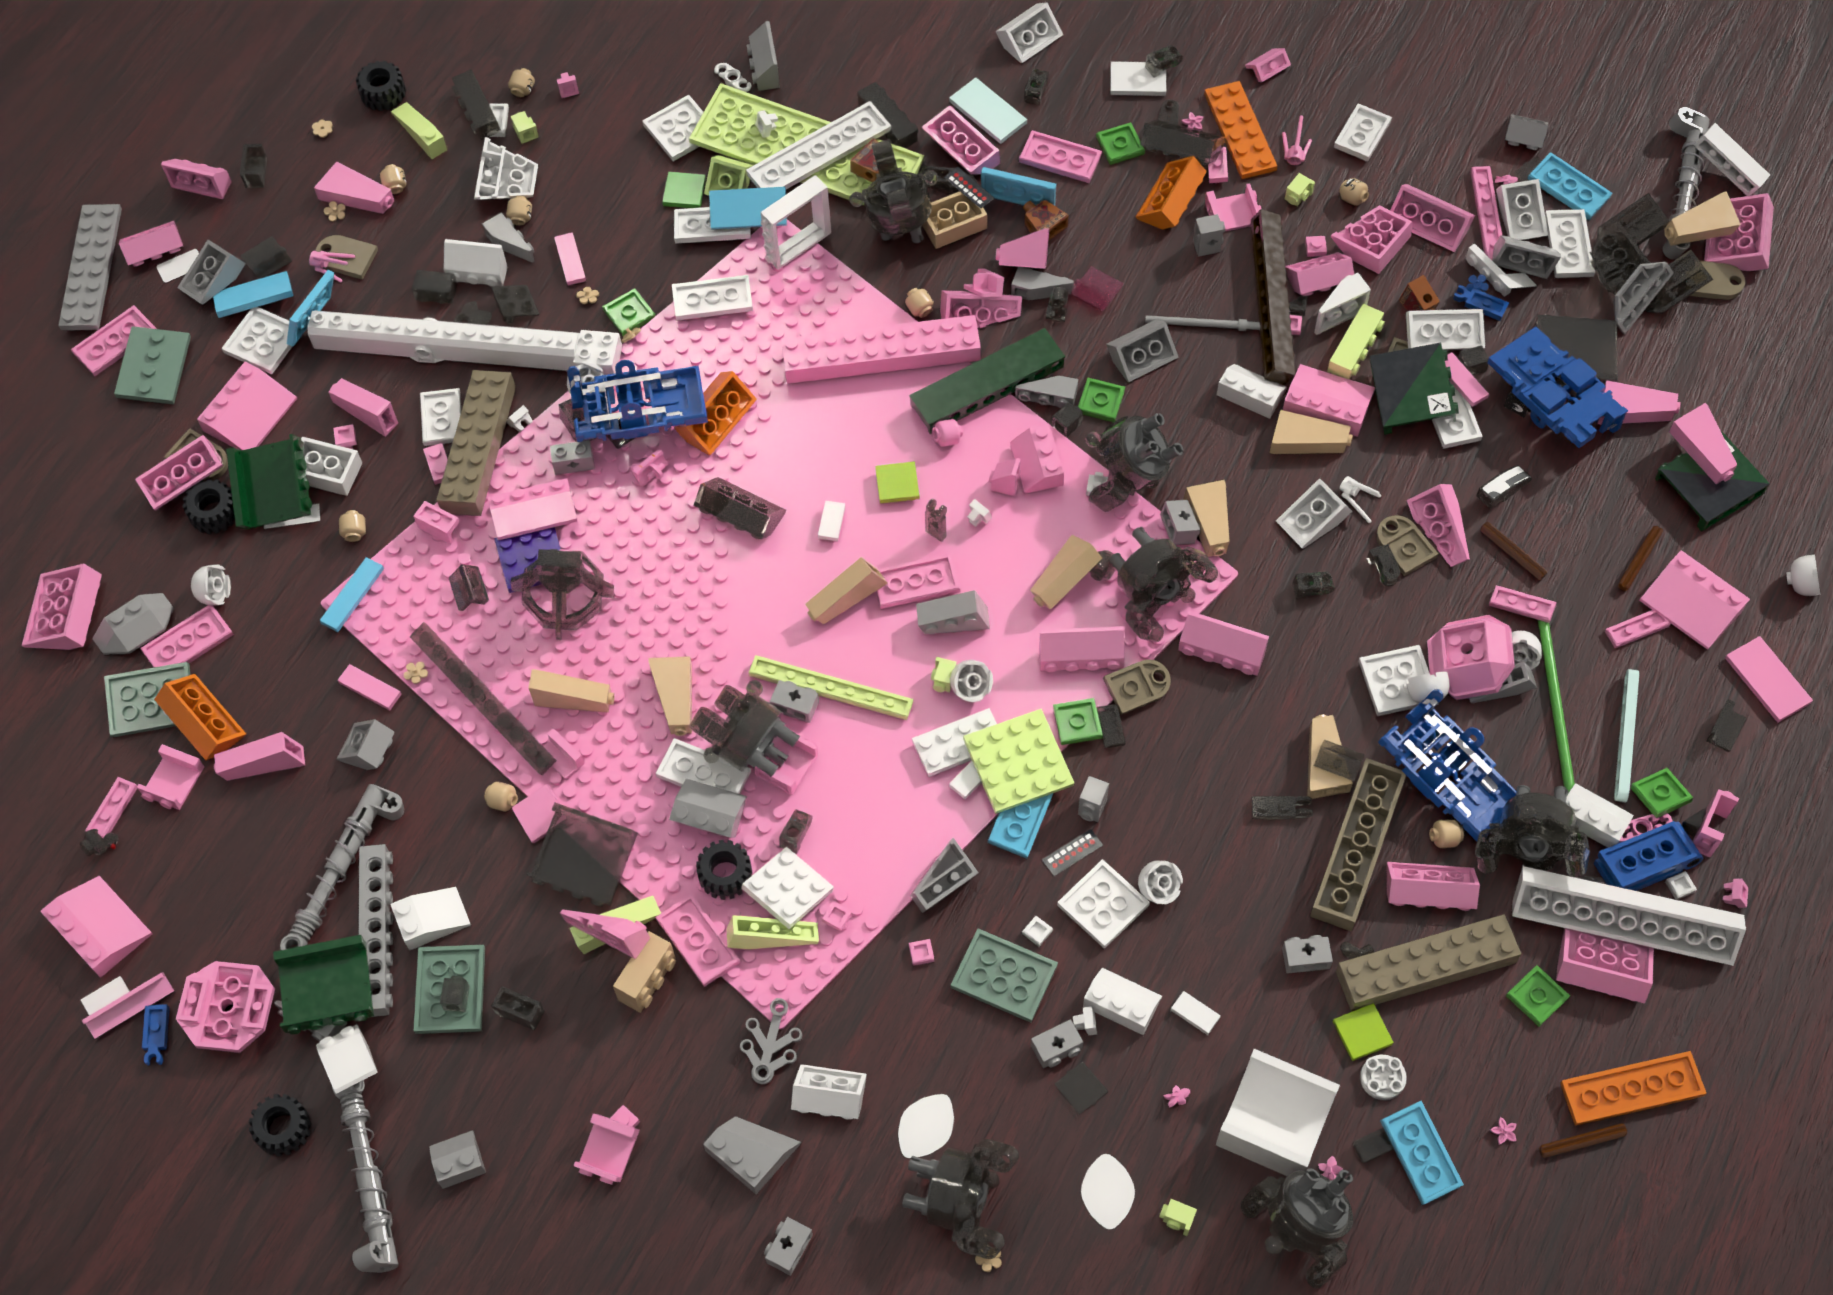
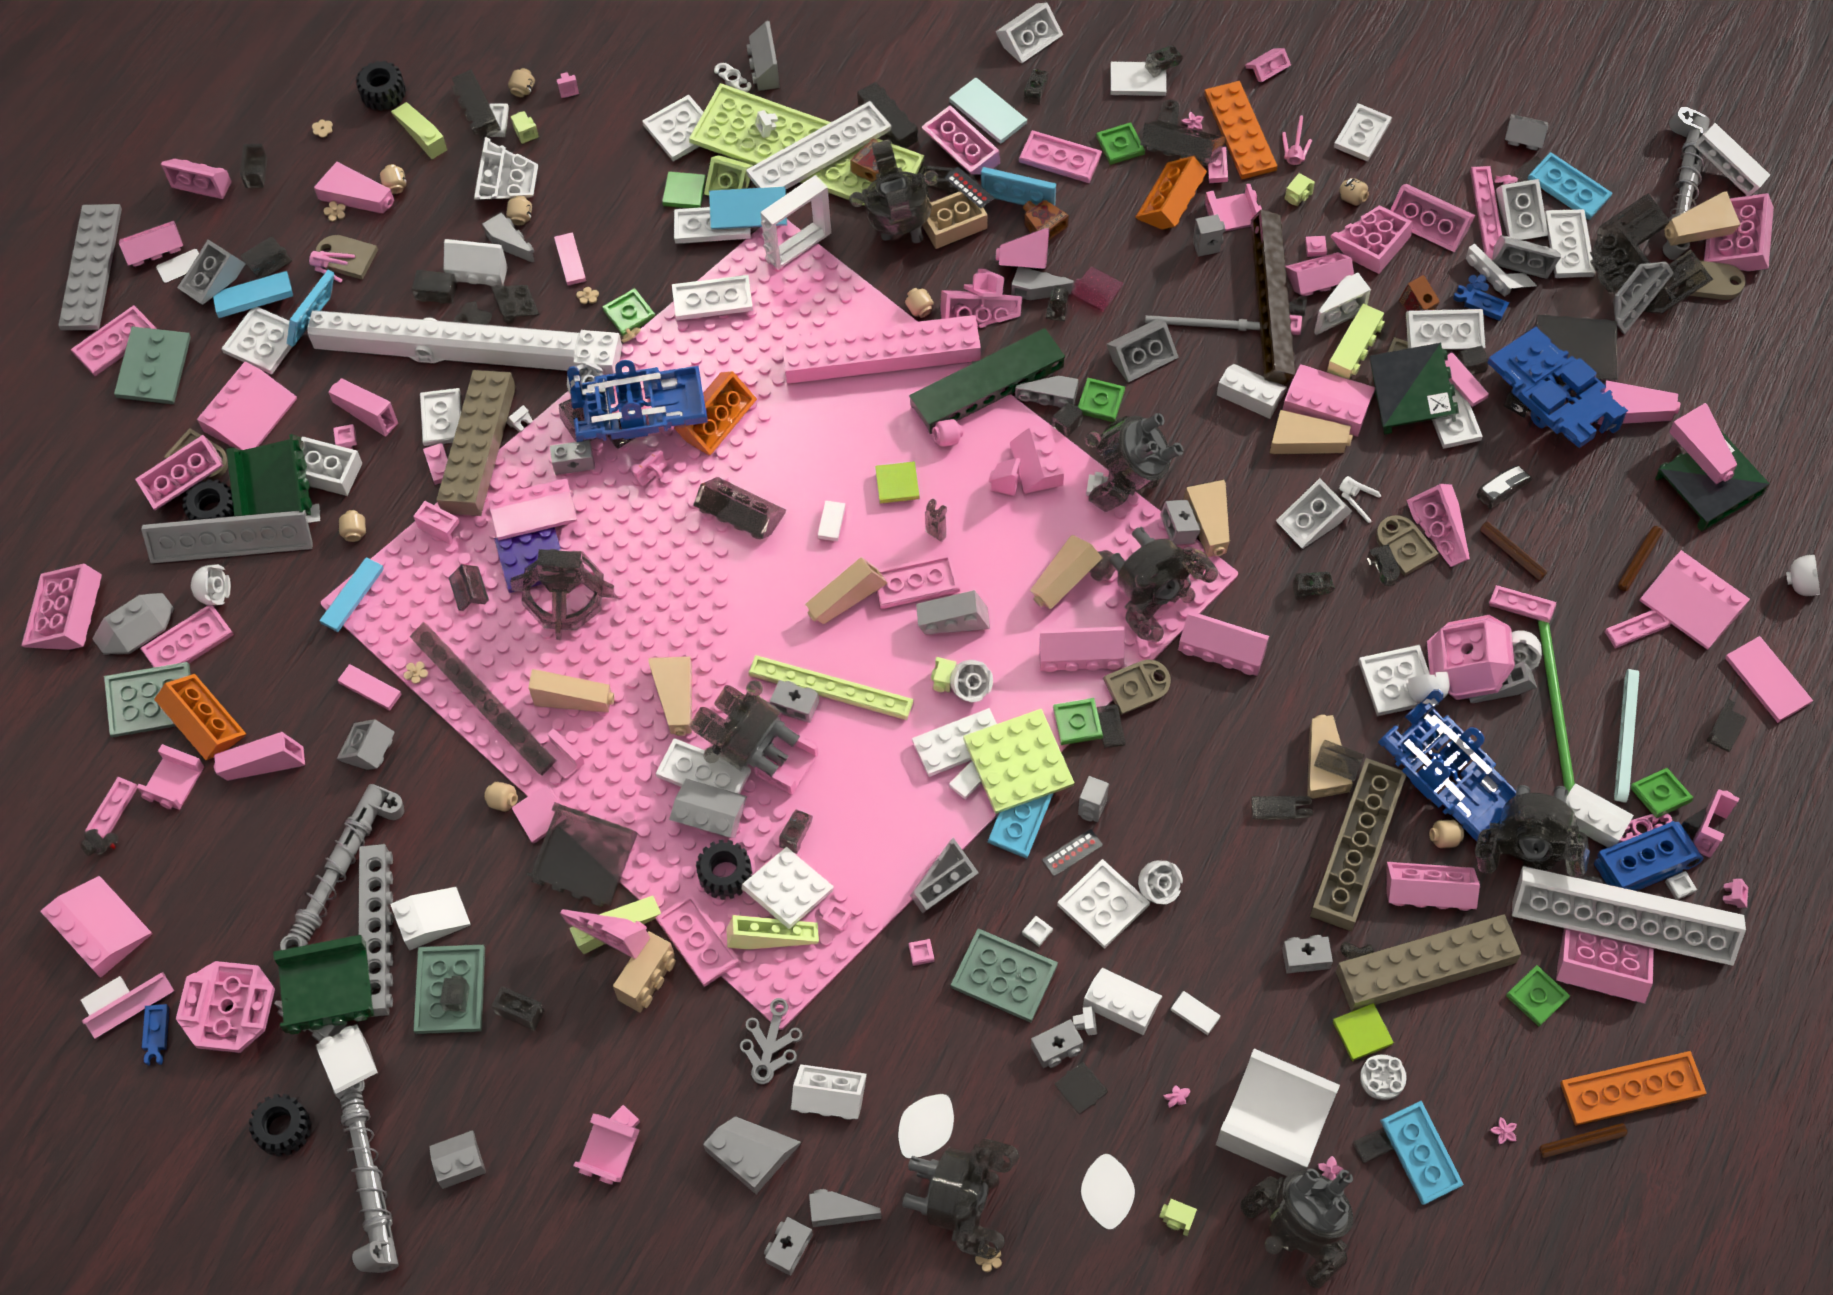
white tile [967,499,992,527] -> none
none -> light grey plate [141,510,313,563]
none -> light grey slope [809,1189,881,1227]

